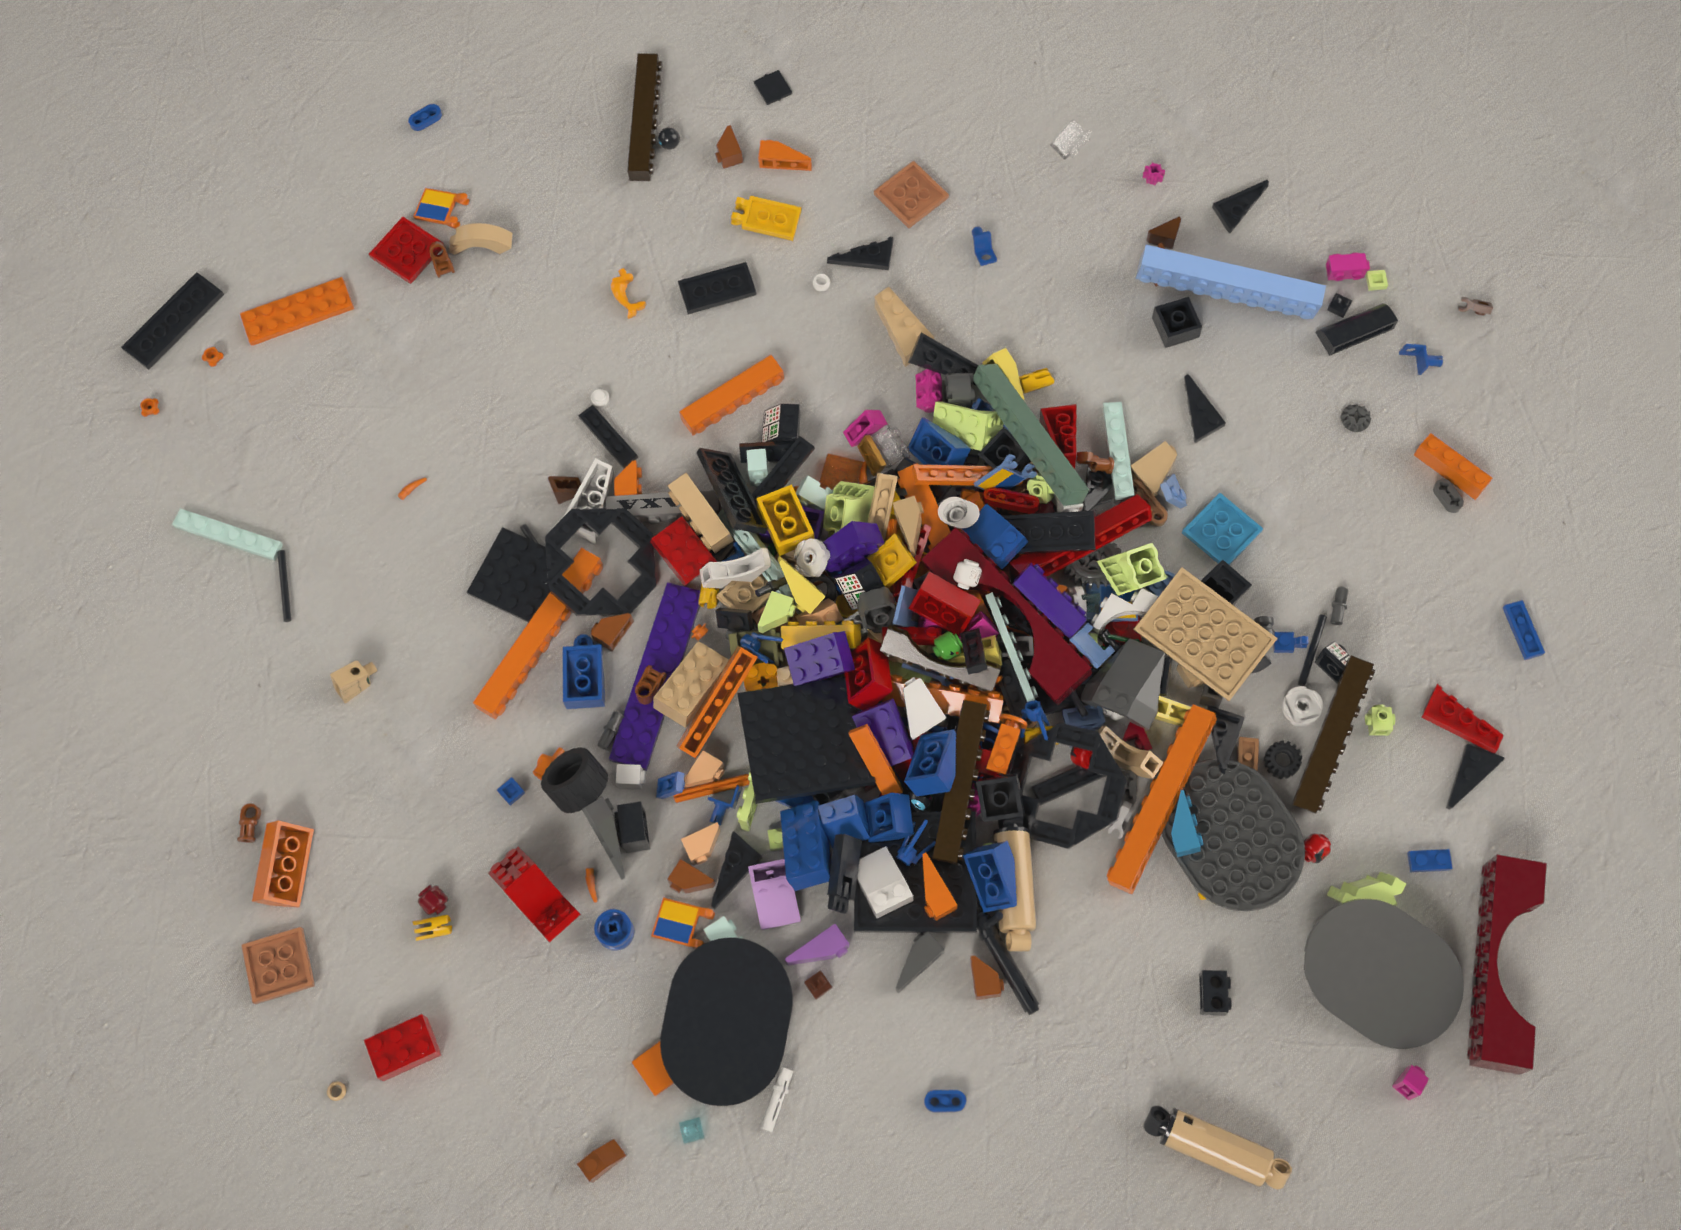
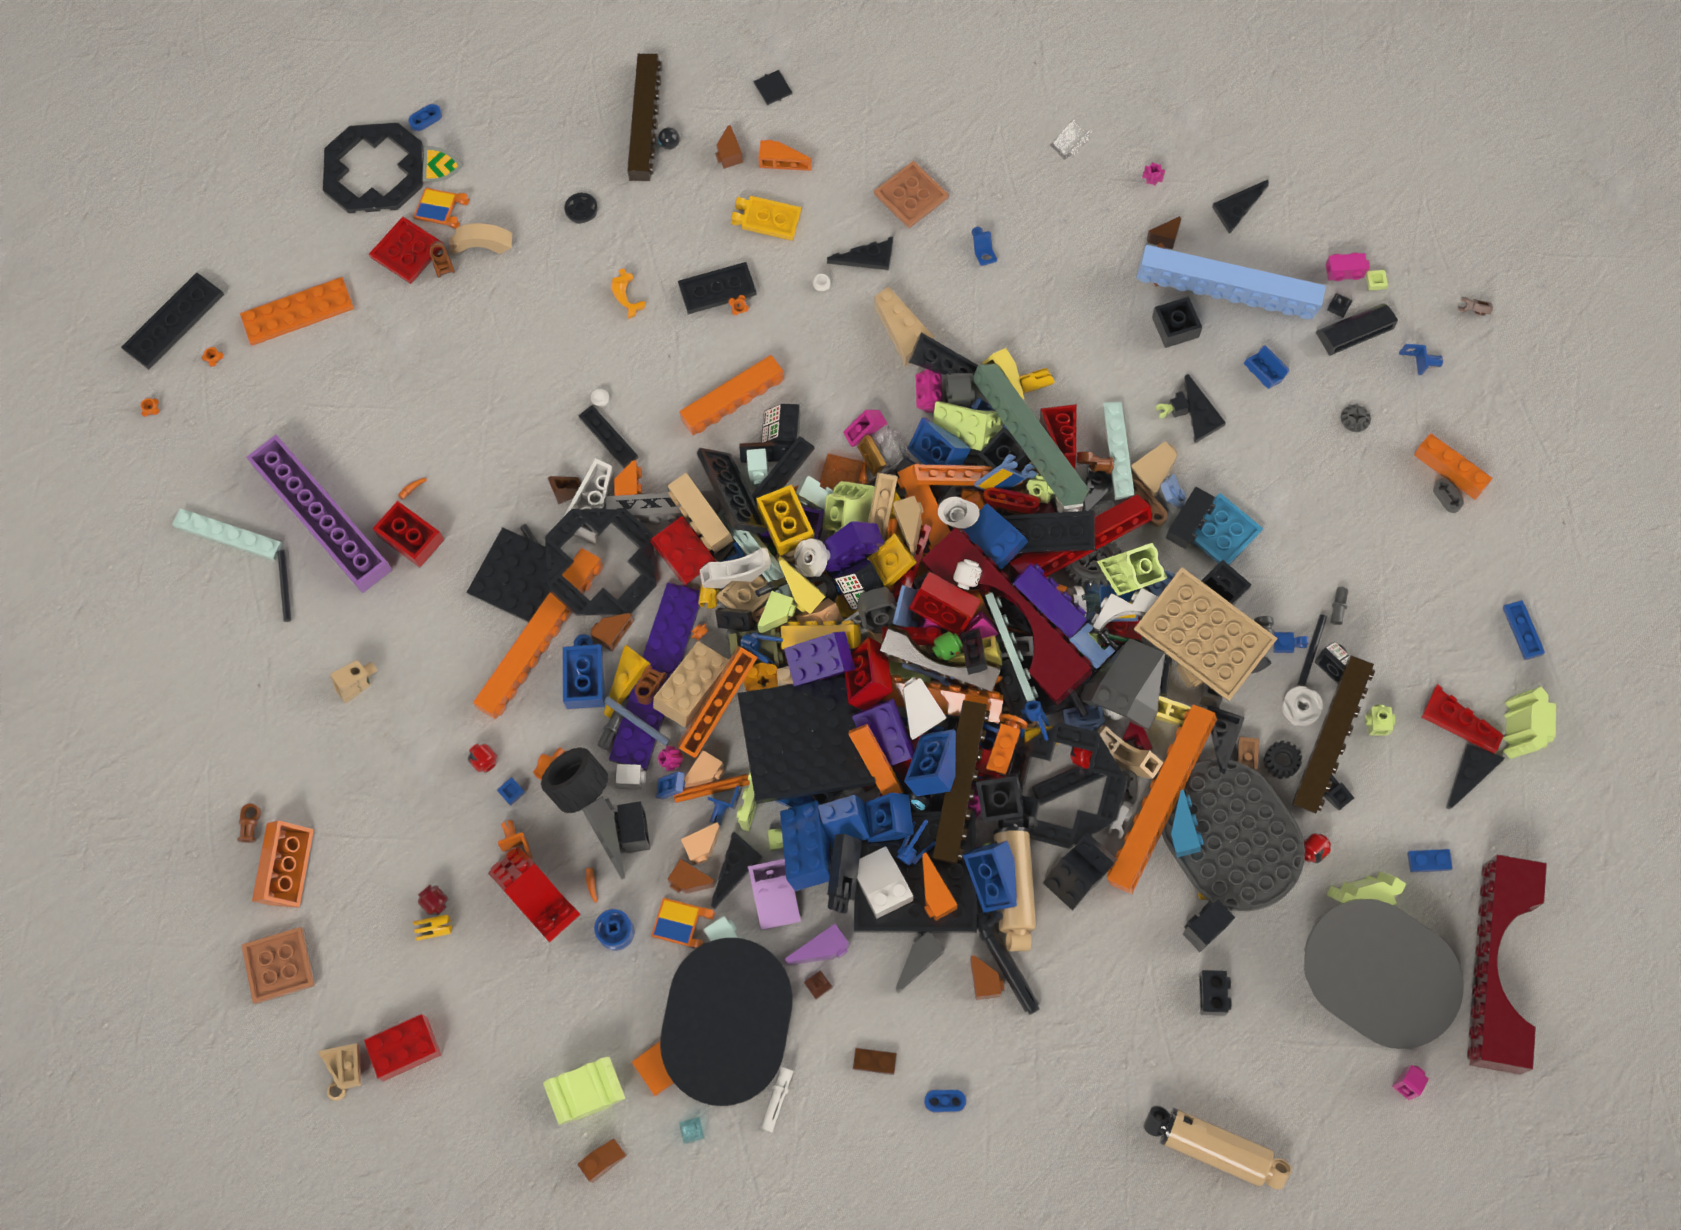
none -> medium lavender brick [246,435,392,594]
none -> tan wing [318,1043,361,1090]
none -> black plate [323,122,423,214]
none -> red brick [372,501,444,568]
none -> shield [422,146,463,182]
none -> red head [468,744,497,773]
none -> orange bracket [497,820,533,859]
none -> yellowish green slope [543,1057,625,1125]
none -> black wheel [564,193,598,224]
none -> yellow wing [603,645,651,718]
none -> sand blue bar [604,696,671,746]
none -> dark pink gear [658,746,683,771]
none -> orange plate [728,295,749,315]
none -> reddish brown plate [853,1048,897,1075]
none -> black bracket [1043,832,1117,911]
none -> black piece [1156,391,1190,418]
none -> black brick [1166,486,1216,549]
none -> black brick [1183,899,1235,952]
none -> blue bracket [1243,345,1290,389]
none -> black slope [1323,774,1354,810]
none -> yellowish green slope [1503,686,1556,759]

